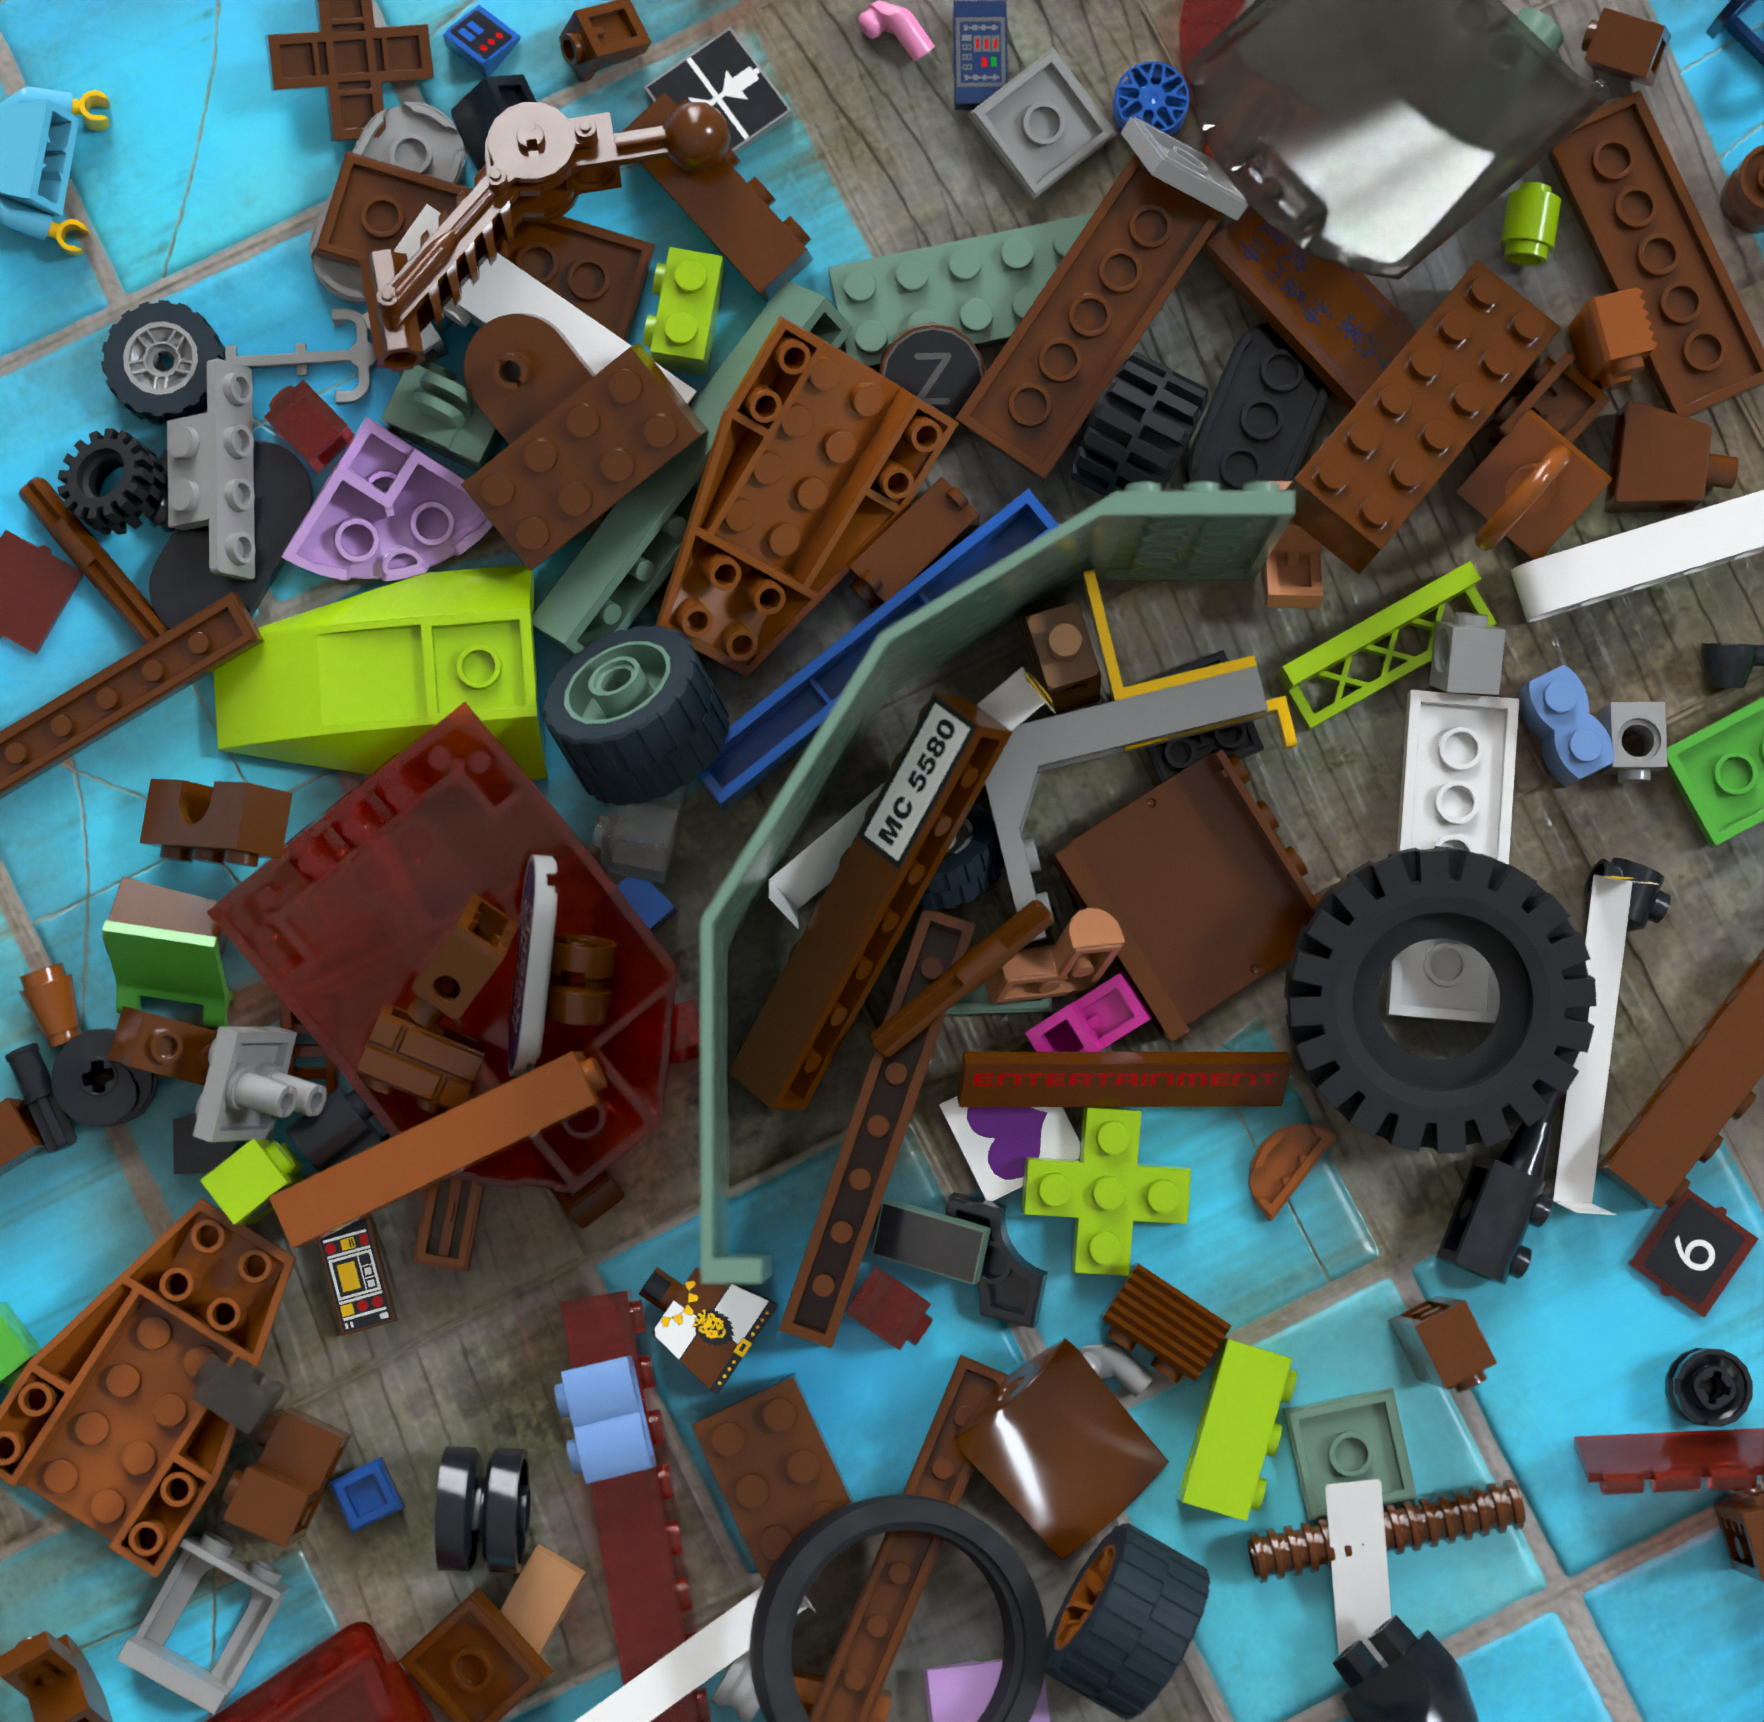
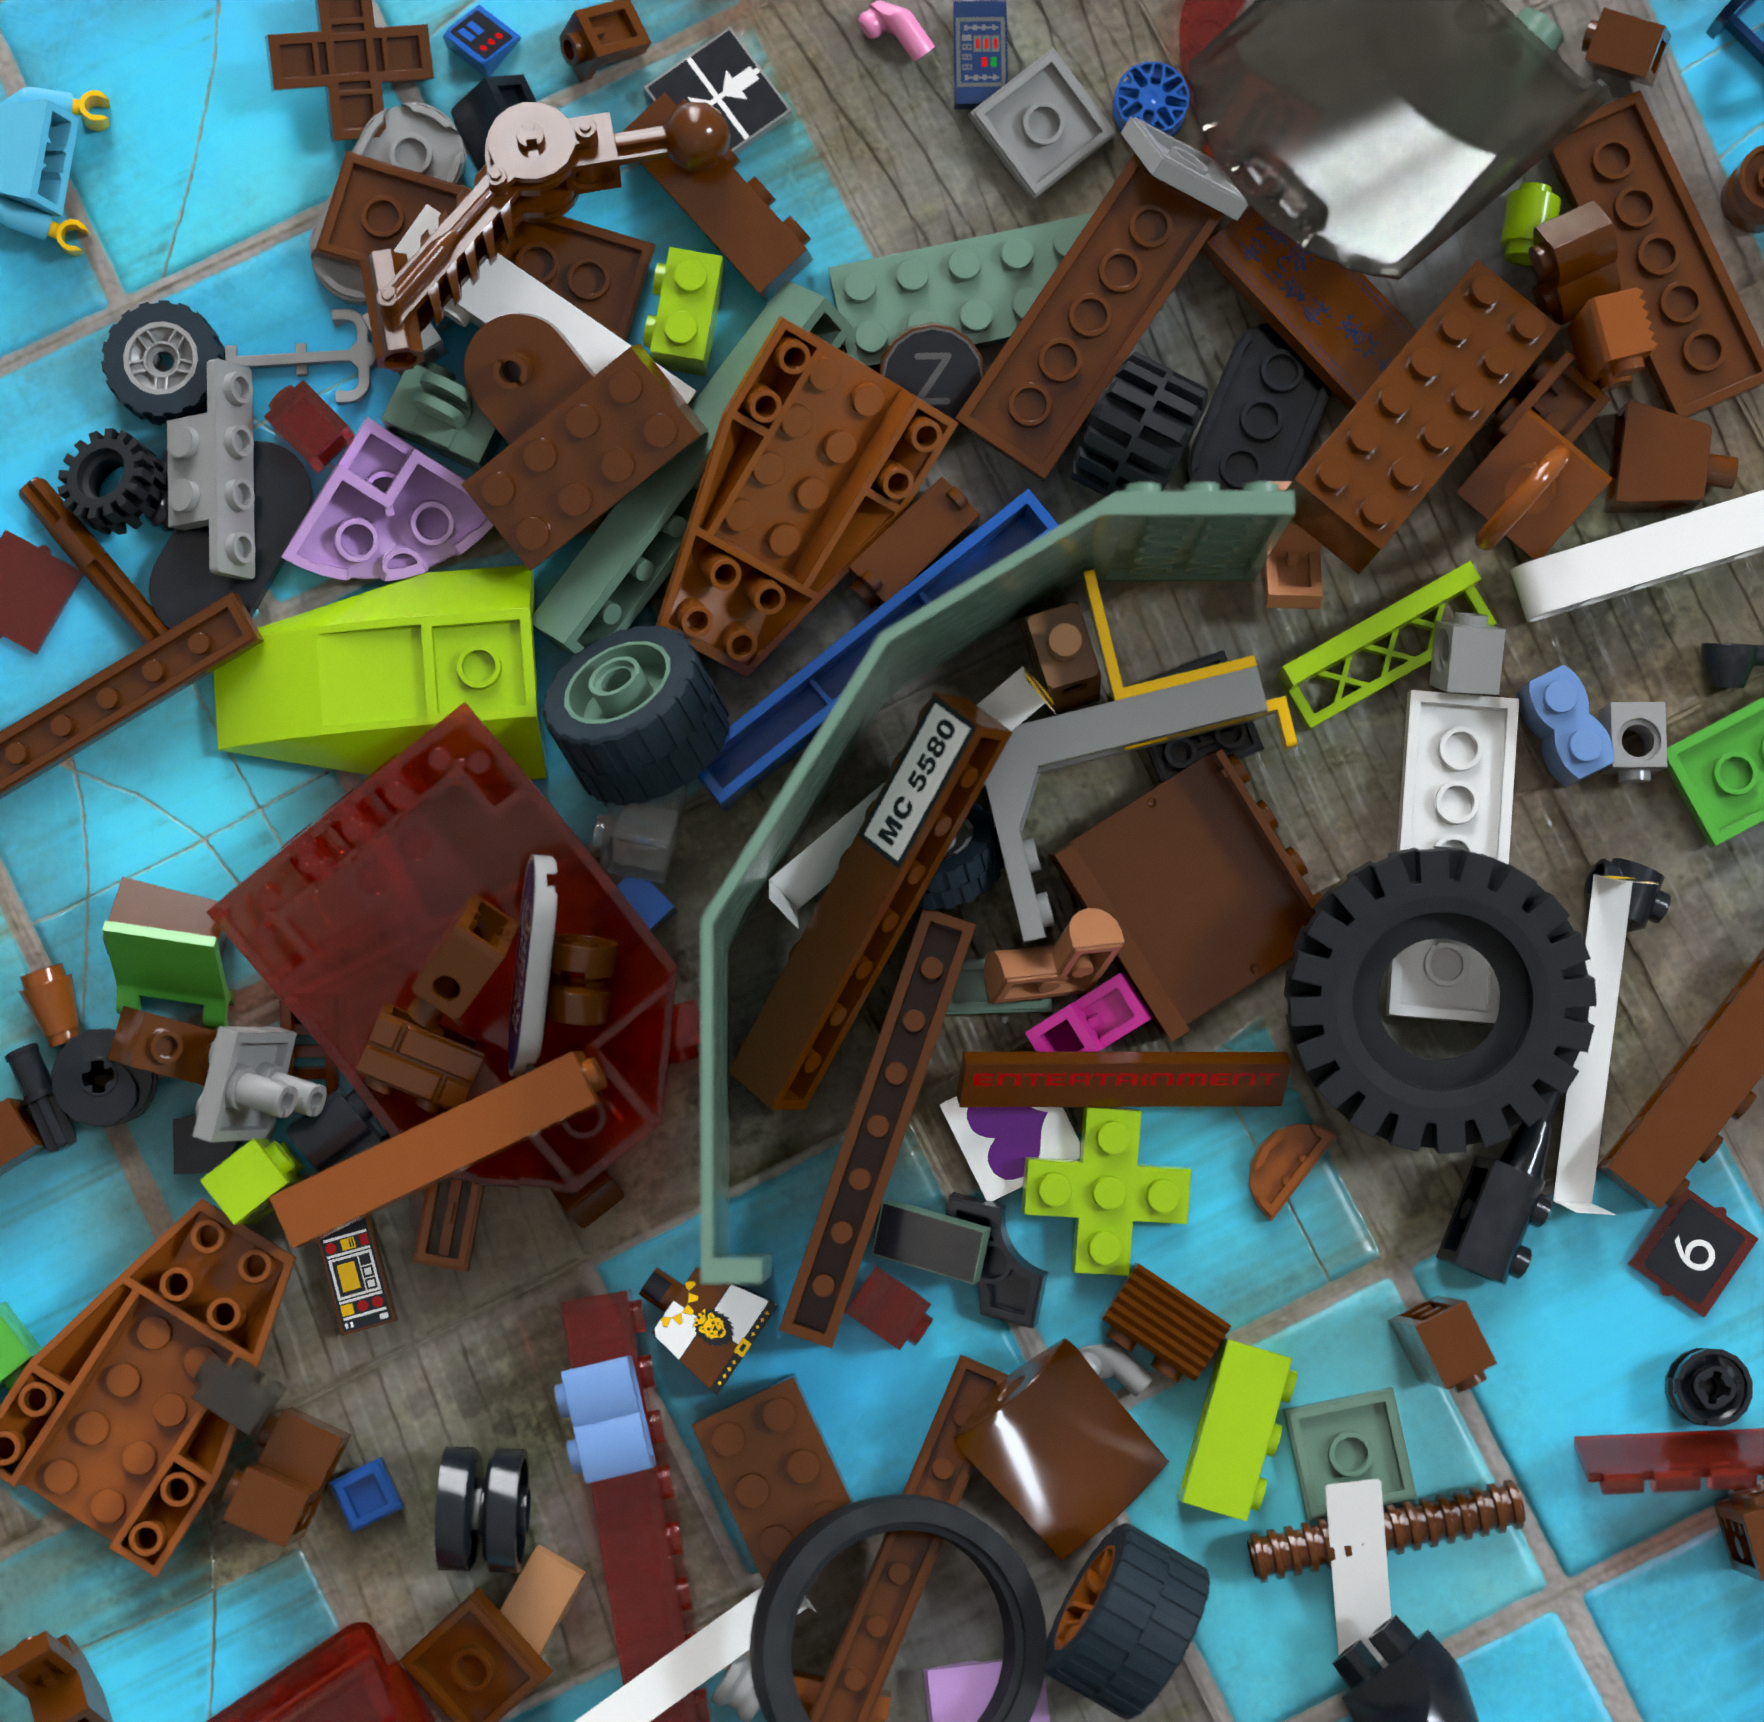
light grey panel [116,1531,291,1715] -> none
reddish brown arch [140,779,293,867] -> none
reddish brown axle [869,899,1054,1058] -> none
none -> reddish brown brick [1529,200,1621,326]

